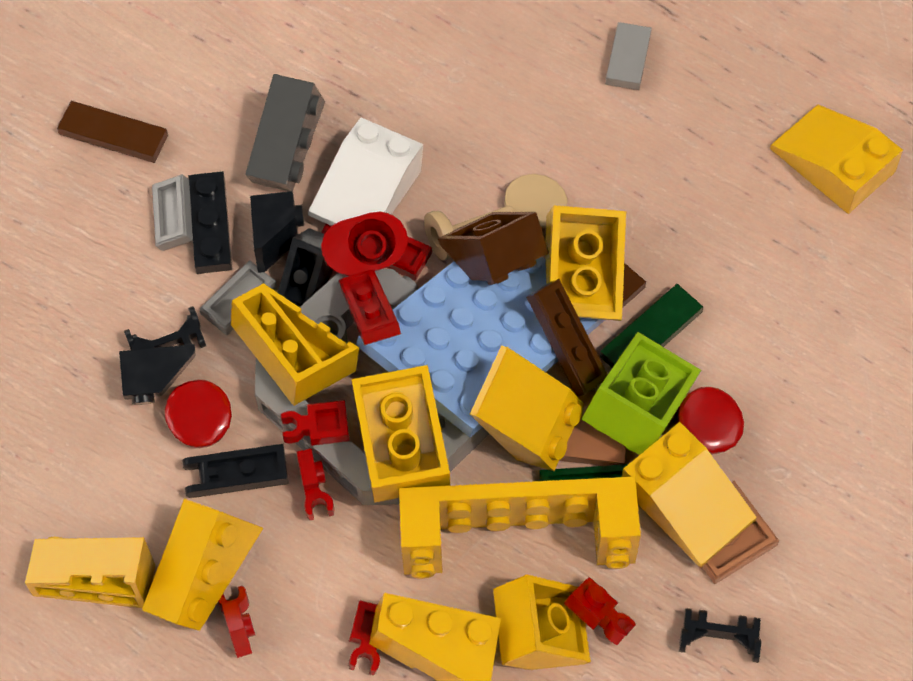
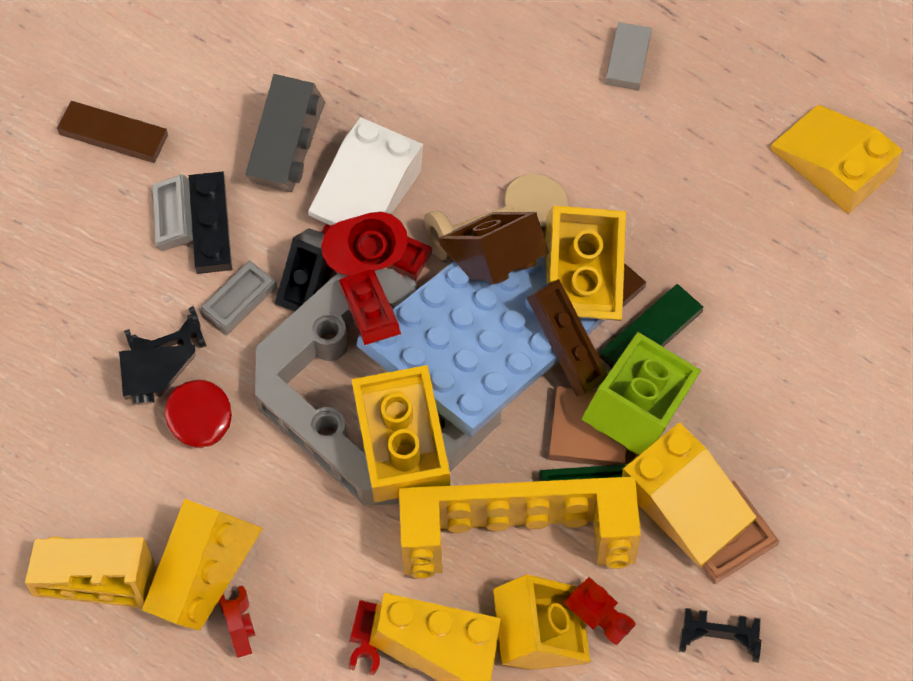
black hinge [182,444,289,498] -> none
yellow wedge [231,283,360,406] -> none
black slope [250,191,304,273] -> none
red plate [281,400,350,446] -> none
red plate [296,448,335,521] -> none
yellow slope [470,345,584,471] -> none
red piece [674,387,744,455] -> none

